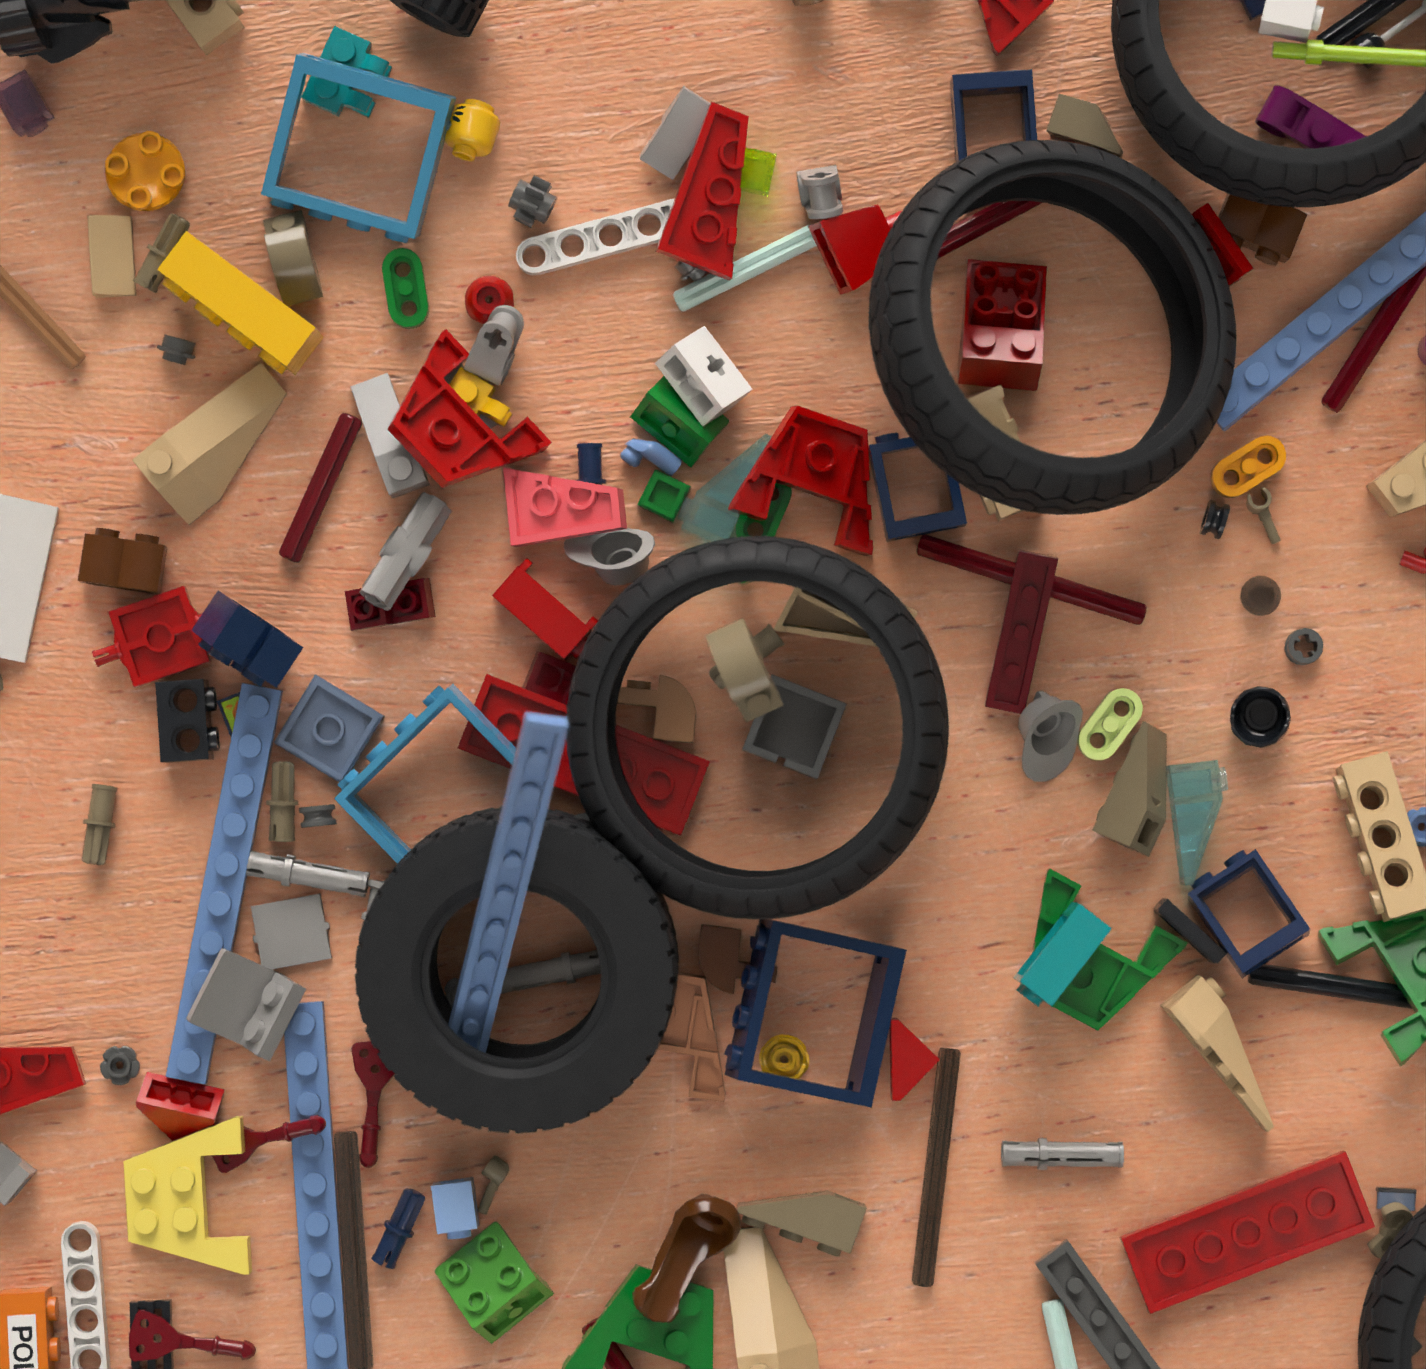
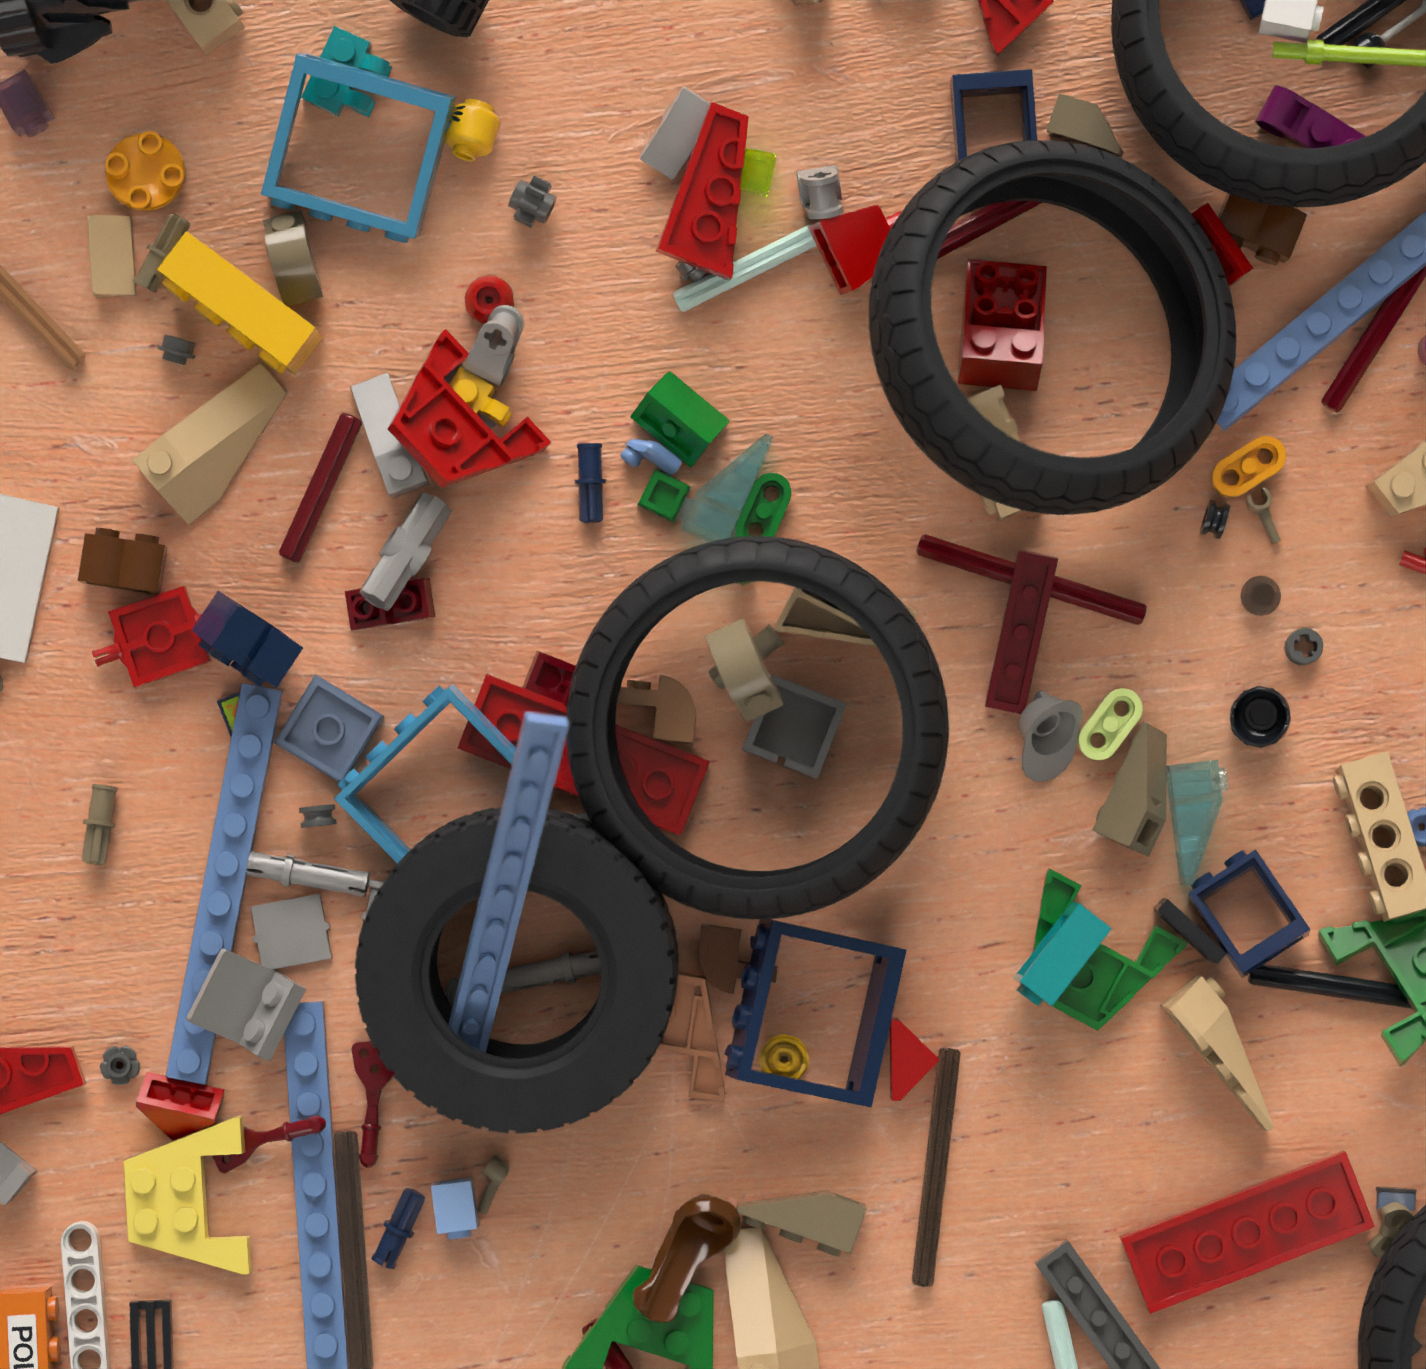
dark red piece [129,1310,256,1361] -> none
black brick [155,679,220,763] -> none
dark tan axle [266,761,299,842] -> none
green plate [382,248,429,329] -> none
bright green bracket [435,1222,554,1344] -> none
red brick [492,558,599,661] -> none
coral wing [503,467,627,547] -> none
white beam [516,198,675,276] -> none
light grey piece [564,528,655,586] -> none
white brick [655,326,752,427] -> none
red wing [728,405,873,556] -> none
dark blue window [868,433,967,542] -> none
light grey pin [1001,1138,1124,1170] -> none

